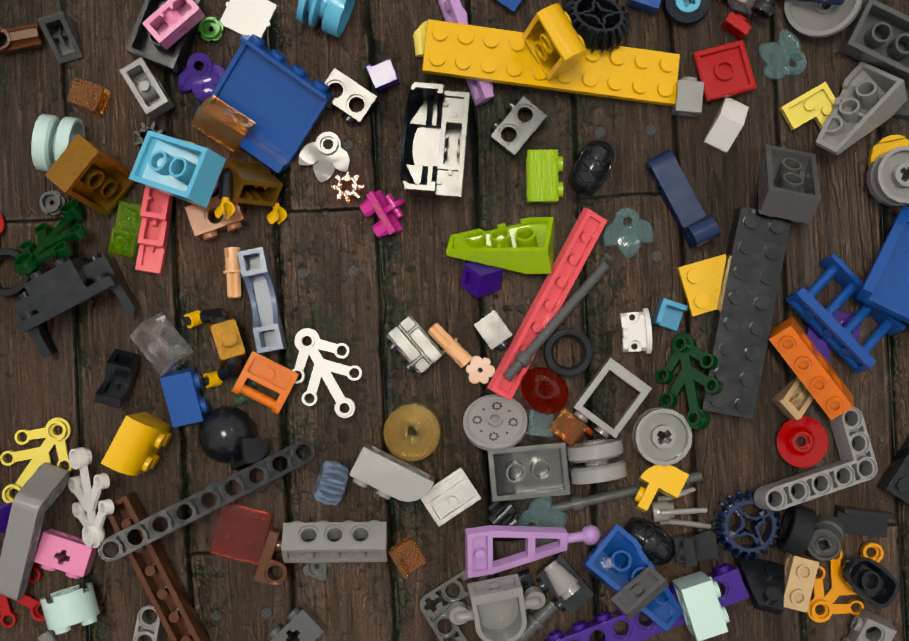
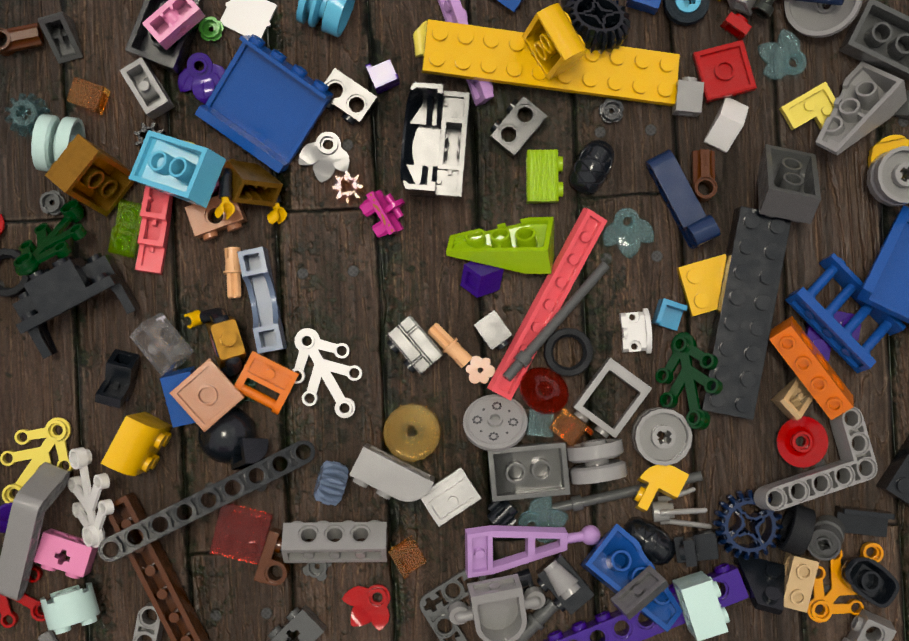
clear orange panel [191,95,256,152] -> none
none -> clear light blue gear [4,93,50,137]
none -> nougat tile [170,358,245,432]
none -> red plate [342,584,390,631]
none -> black plate [599,98,624,123]
none -> reddish brown piece [691,149,718,203]

